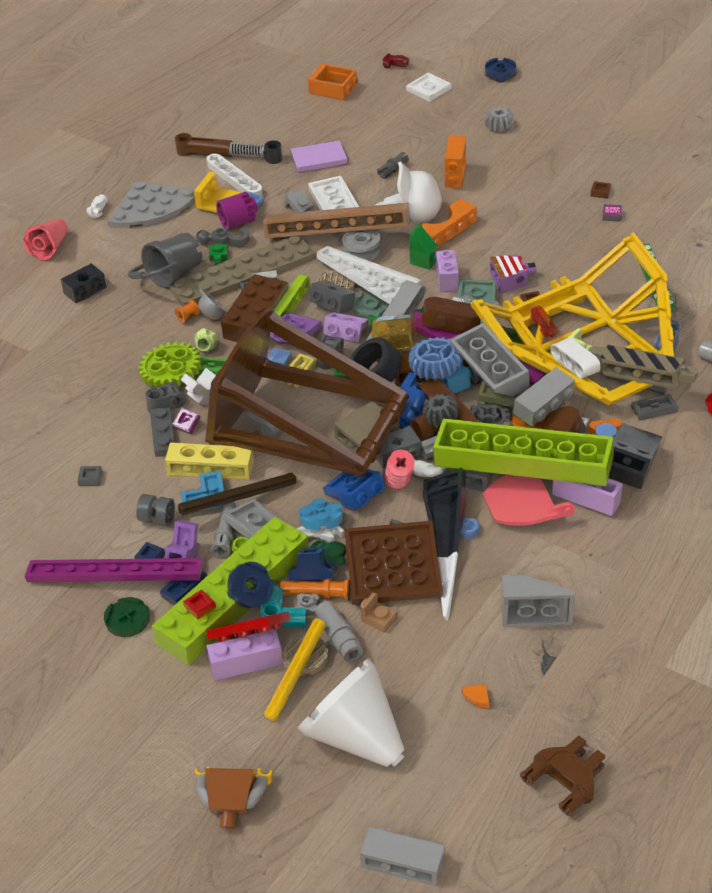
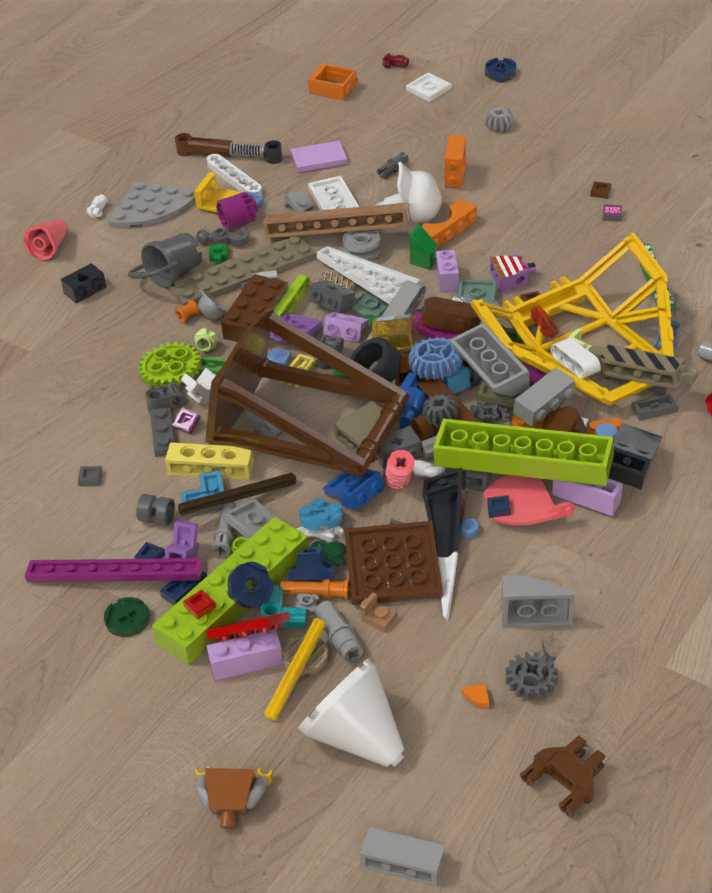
none -> dark blue tile [487,495,511,518]
none -> dark grey gear [506,652,558,700]

